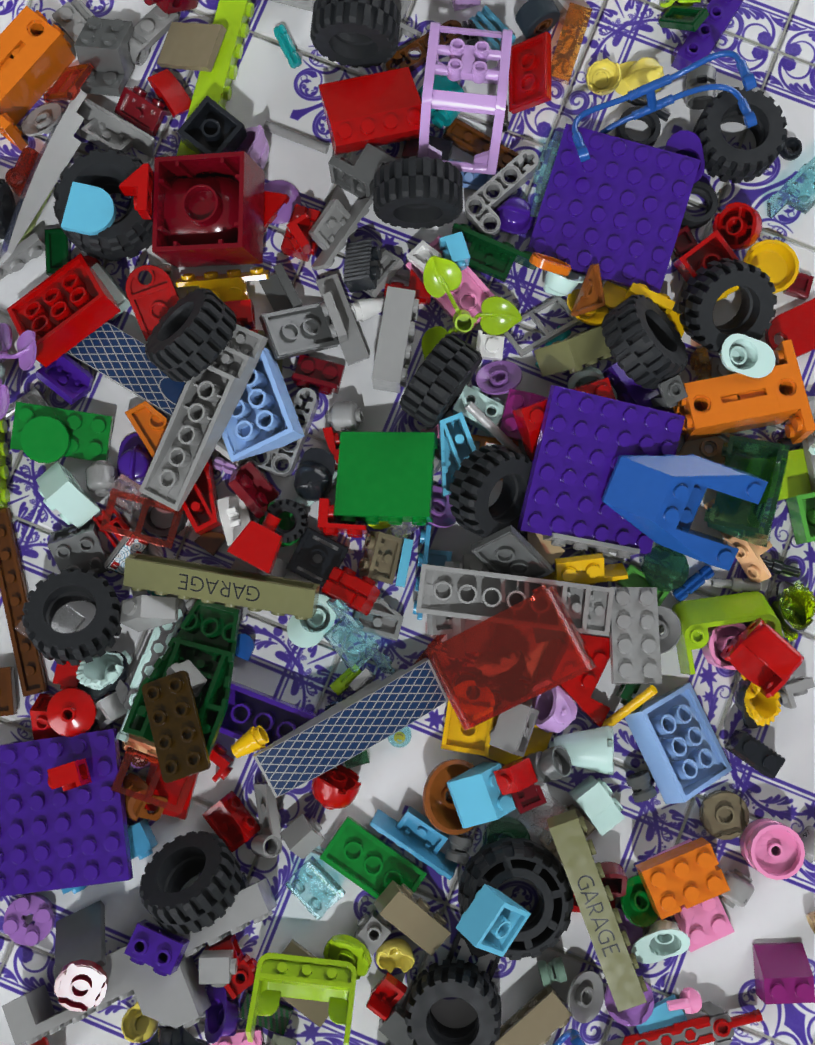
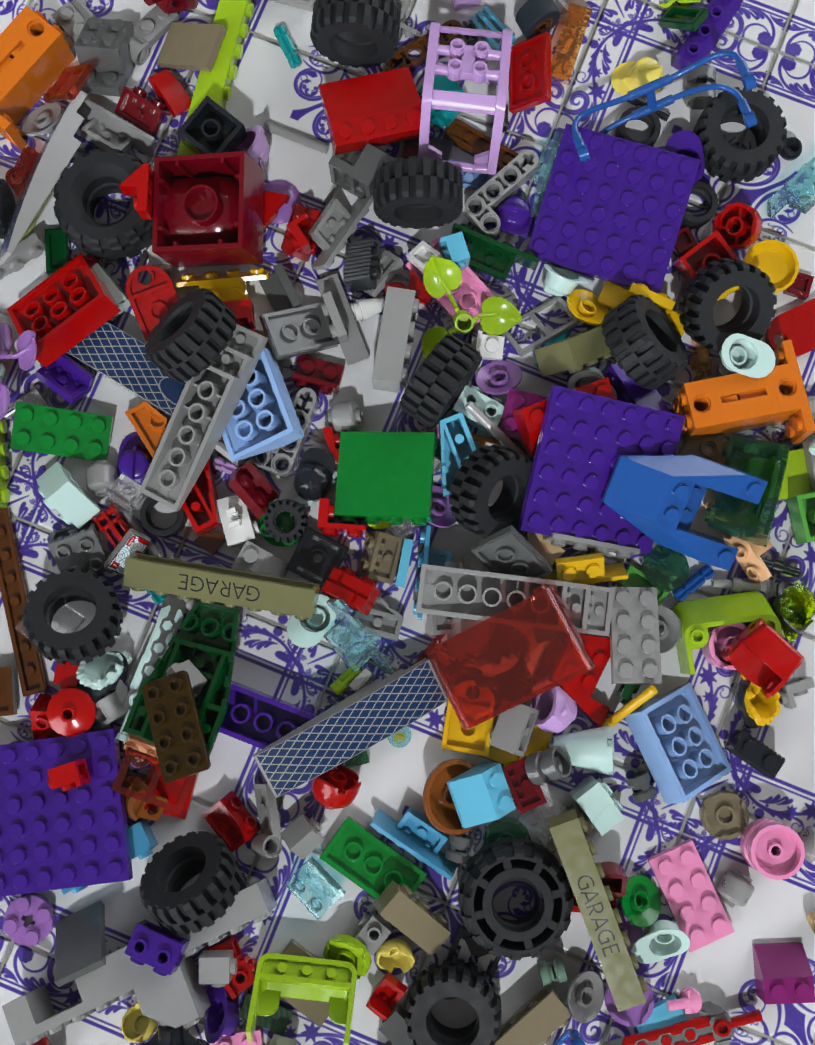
green tile [20,416,70,463] -> none
tile [54,959,108,1012] -> none
medium azure tile [61,182,116,235] -> none
clear red window [100,488,183,549] -> none
light grey slope [120,595,179,632] -> none
red bracket [209,743,234,782] -> none
red torso [227,513,283,574] -> none
yellow cone [231,725,269,758] -> none
blue tile [235,633,255,661] -> none
medium azure slope [456,884,531,957] -> none
red brick [493,758,538,795] -> none
orange tile [529,252,572,276] -> none
dark orange tile [571,263,606,316] -> none
light yellow hair [585,58,622,96] -> none
orange piece [635,837,730,920] -> none
dark grey bracket [650,375,688,409] -> none

